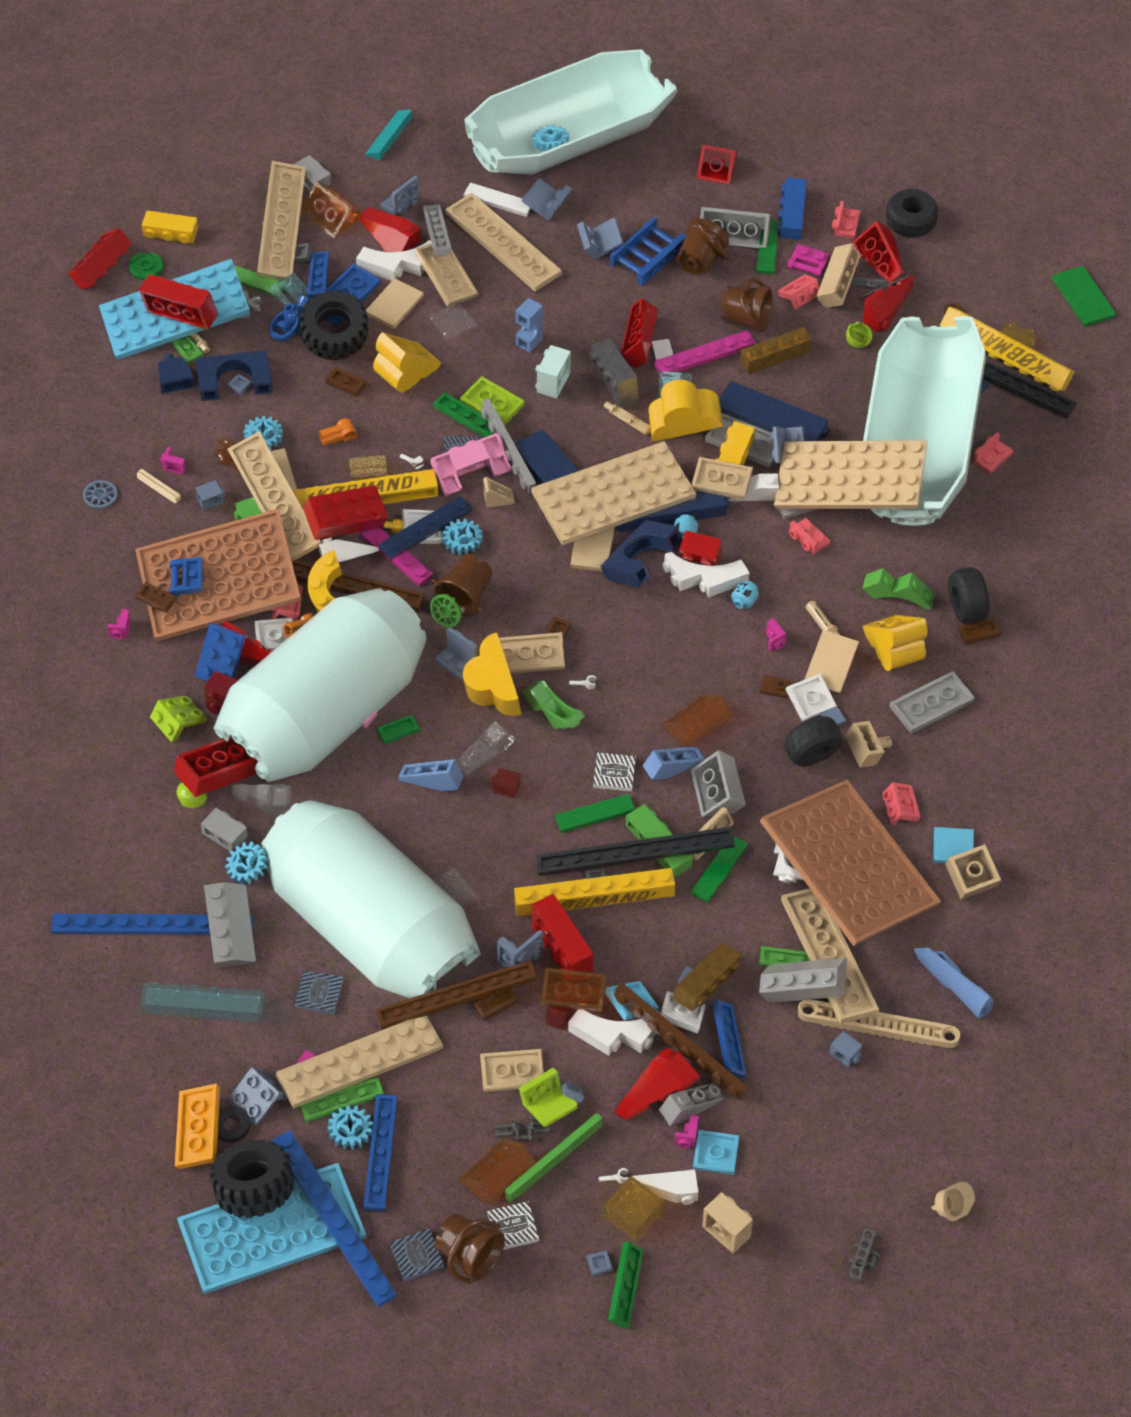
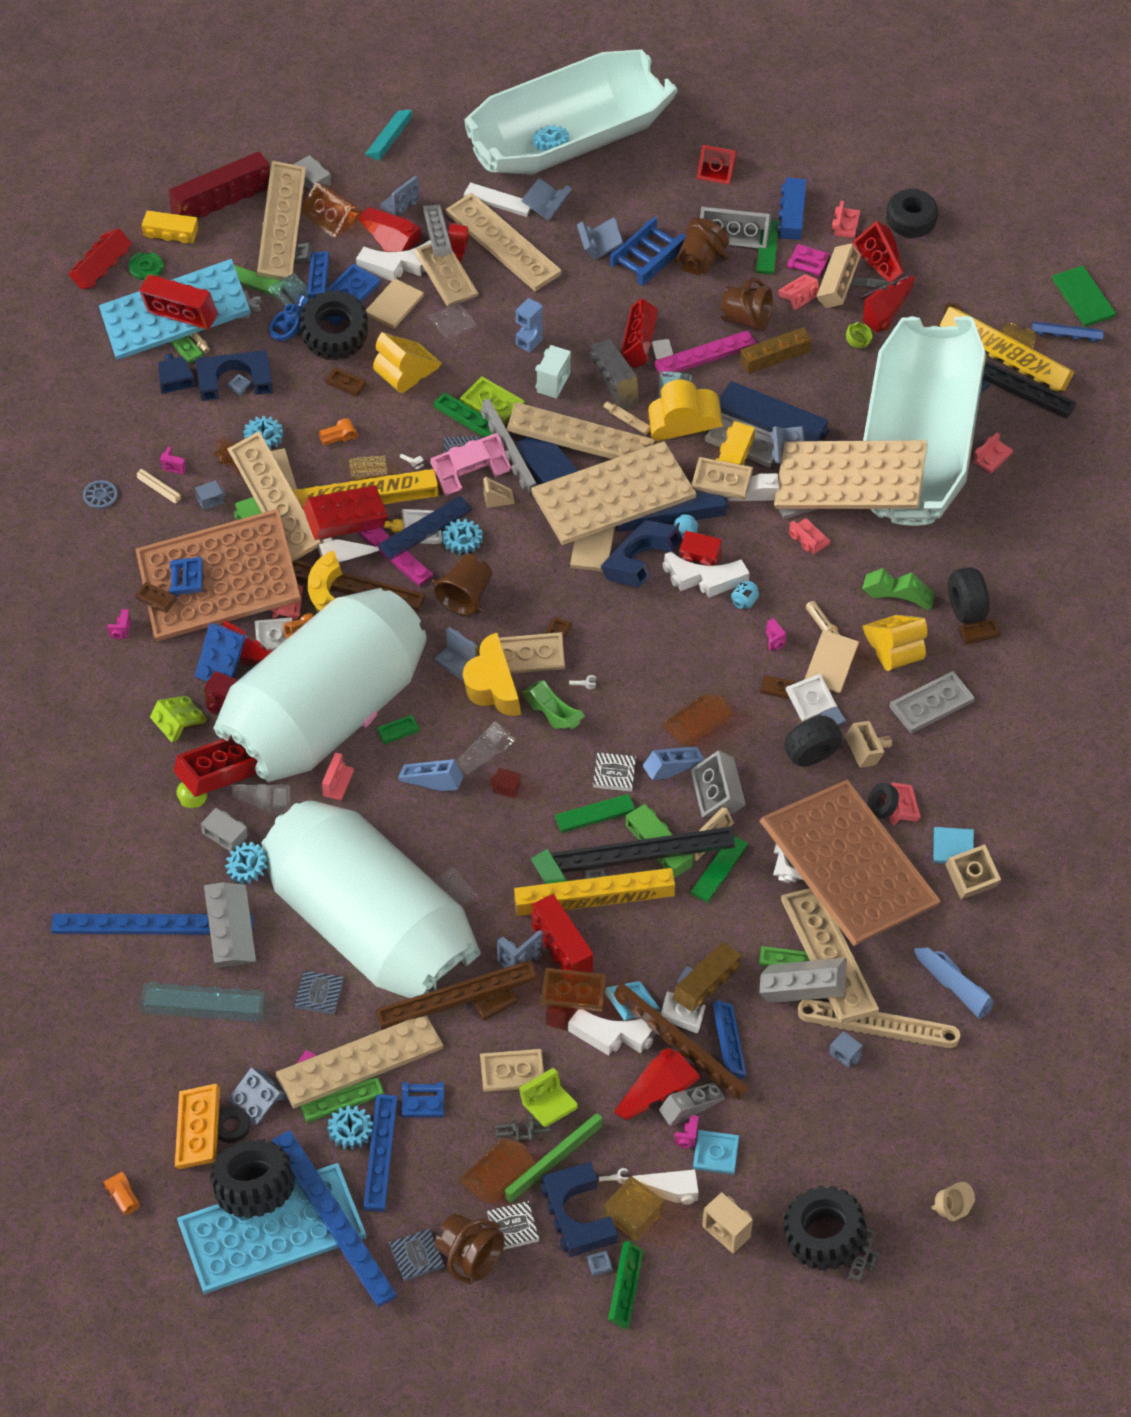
bright green wheel [430,594,462,628] -> none
sand blue tile [560,1080,584,1103] -> none
none -> orange piece [103,1171,140,1215]
none -> dark red brick [168,151,270,218]
none -> coral bracket [322,752,354,801]
none -> blue plate [402,1082,444,1118]
none -> red pin [448,223,470,262]
none -> tan plate [507,402,654,459]
none -> green tile [531,848,568,884]
none -> dark blue arch [540,1162,618,1257]
none -> black tyre [783,1185,867,1271]
none -> black tyre [868,783,899,818]
none -> blue plate [1032,321,1104,341]

